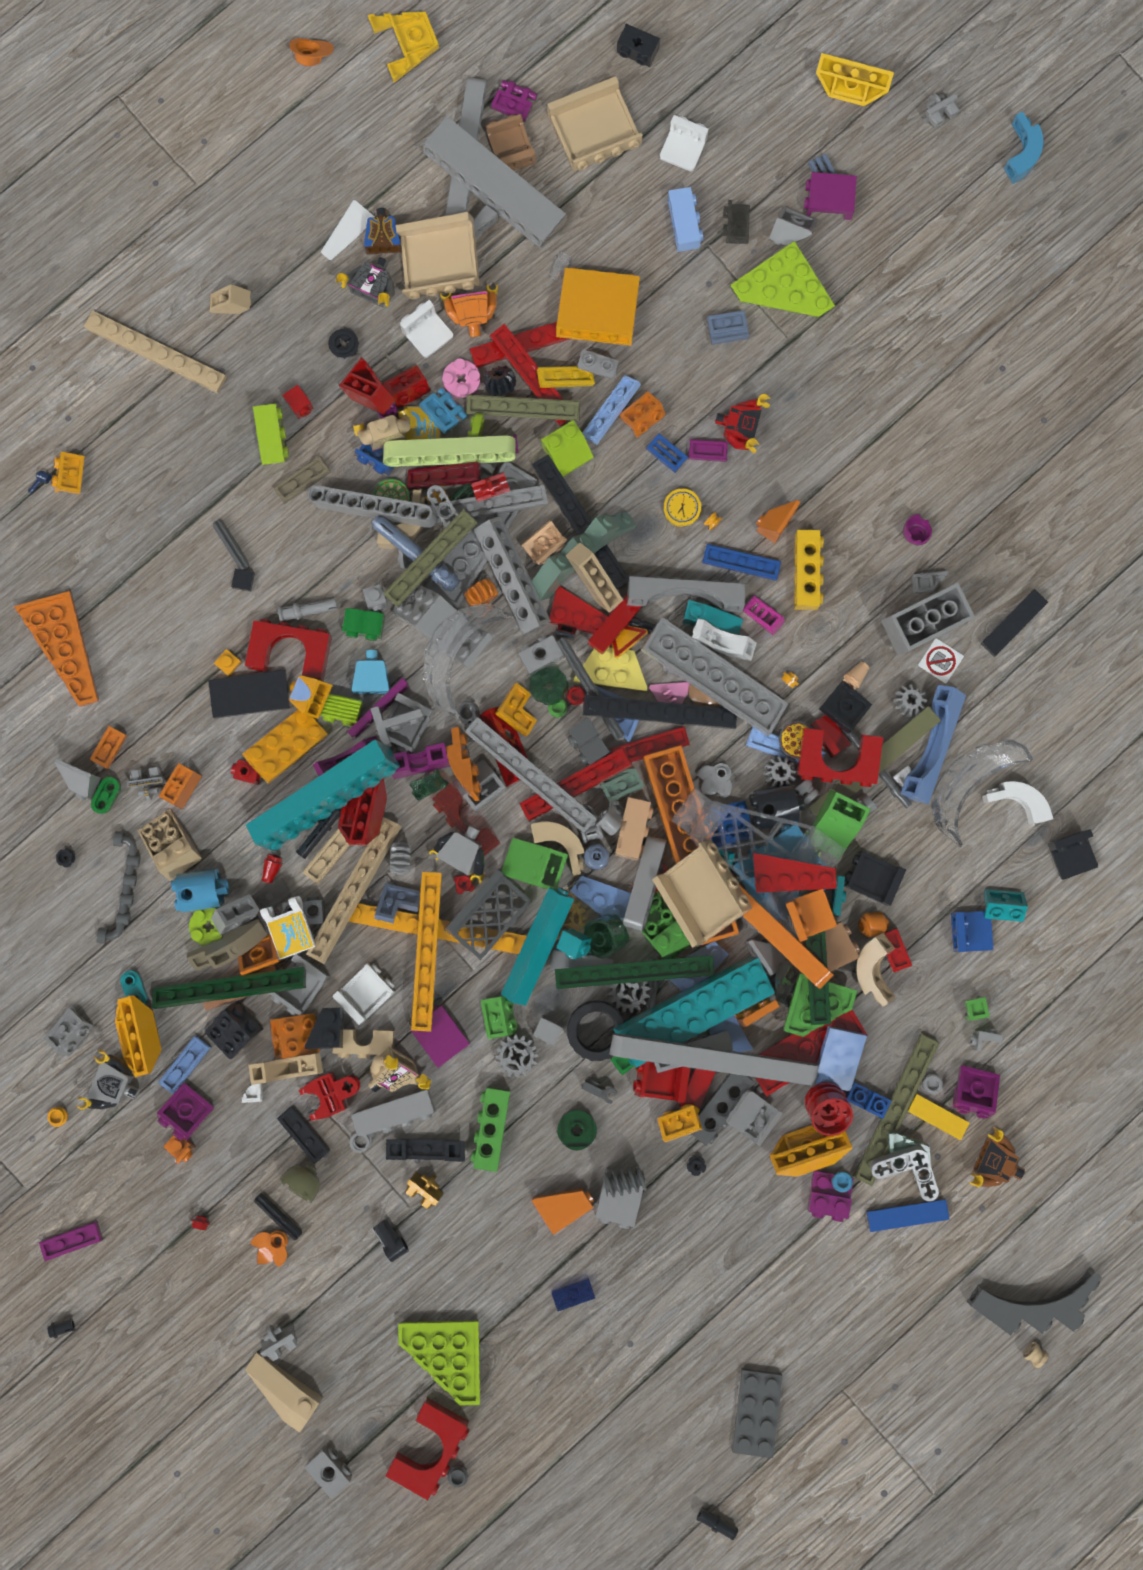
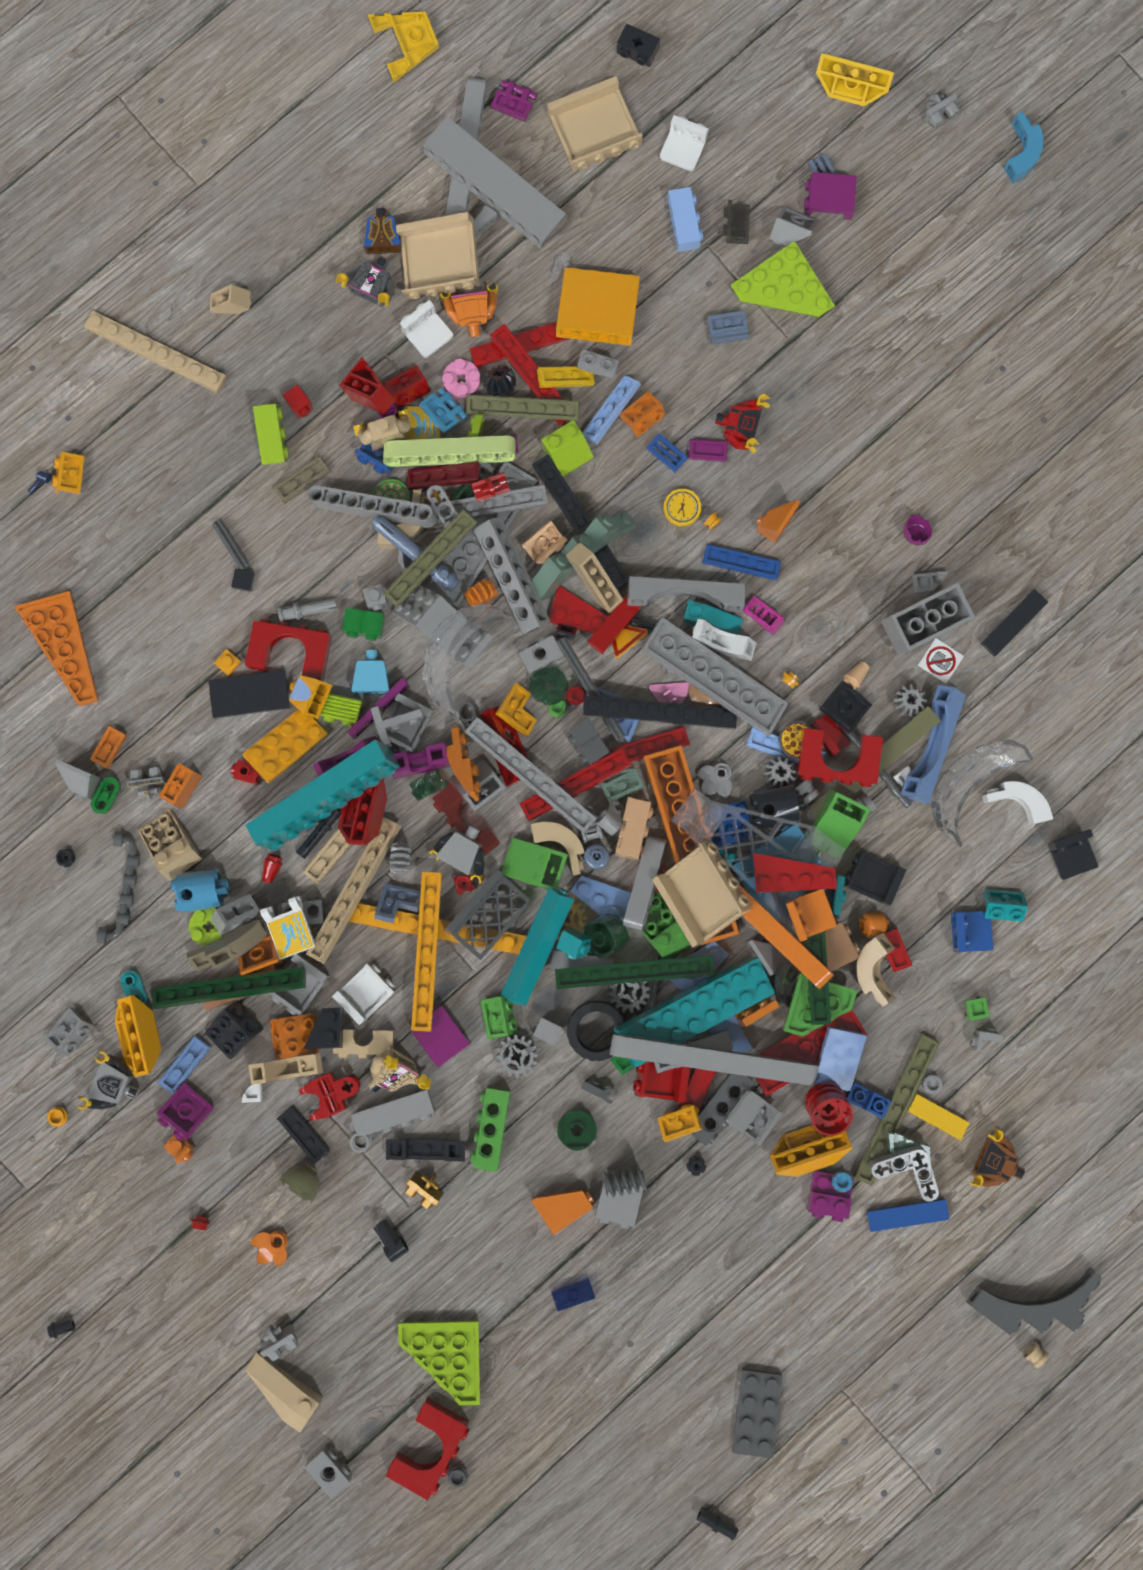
magenta tile [39,1221,103,1262] -> none
black axle [254,1193,302,1241] -> none
orange piece [289,38,334,66] -> none
white sticker [321,200,375,260] -> none
black gear [328,329,359,359] -> none
medium nougat panel [486,114,536,171] -> none
light yellow wing [573,648,647,692] -> none
yellow brick [794,530,824,610] -> none
magenta plate [952,1065,1000,1119] -> none

